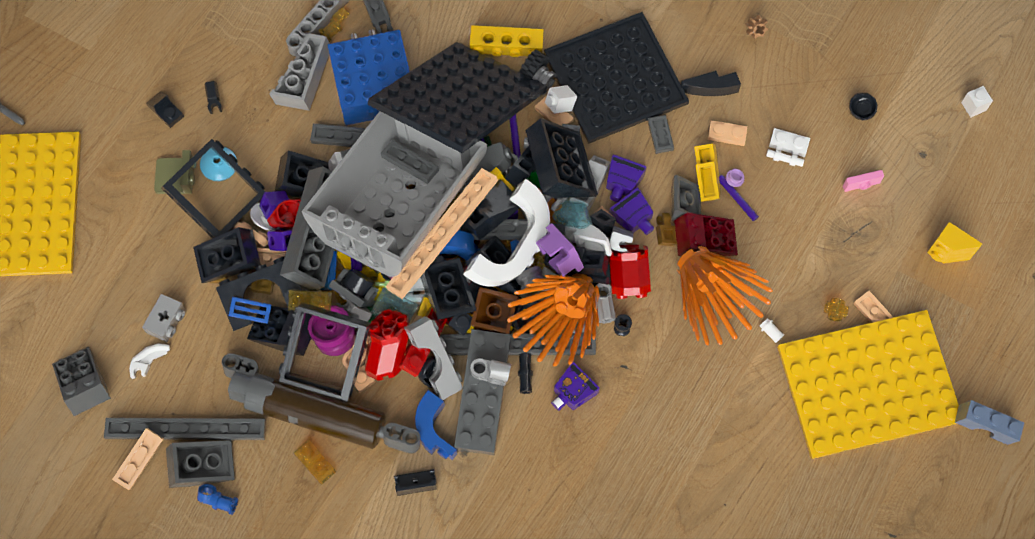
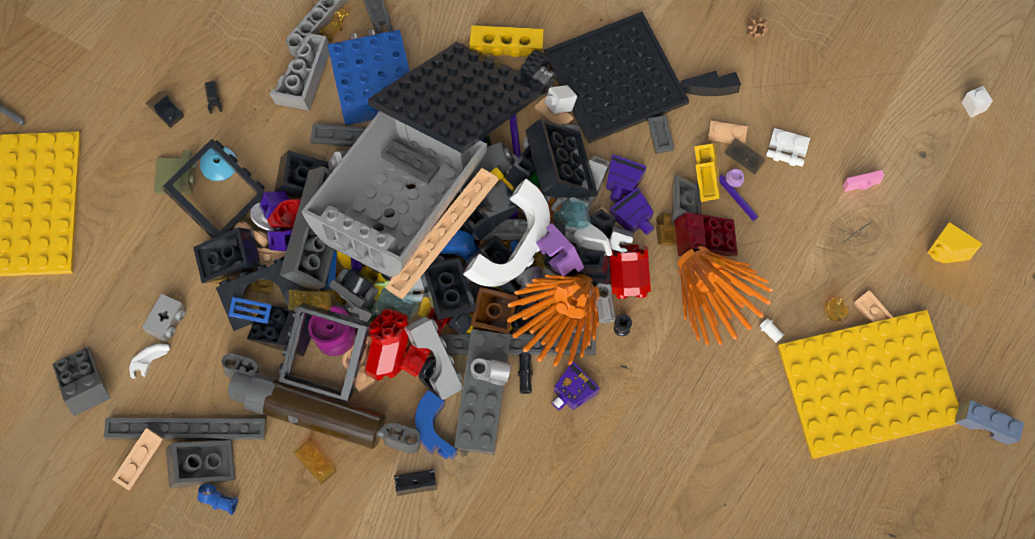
black hair [849,93,878,121] -> none
none -> clear smoke plate [724,138,766,175]

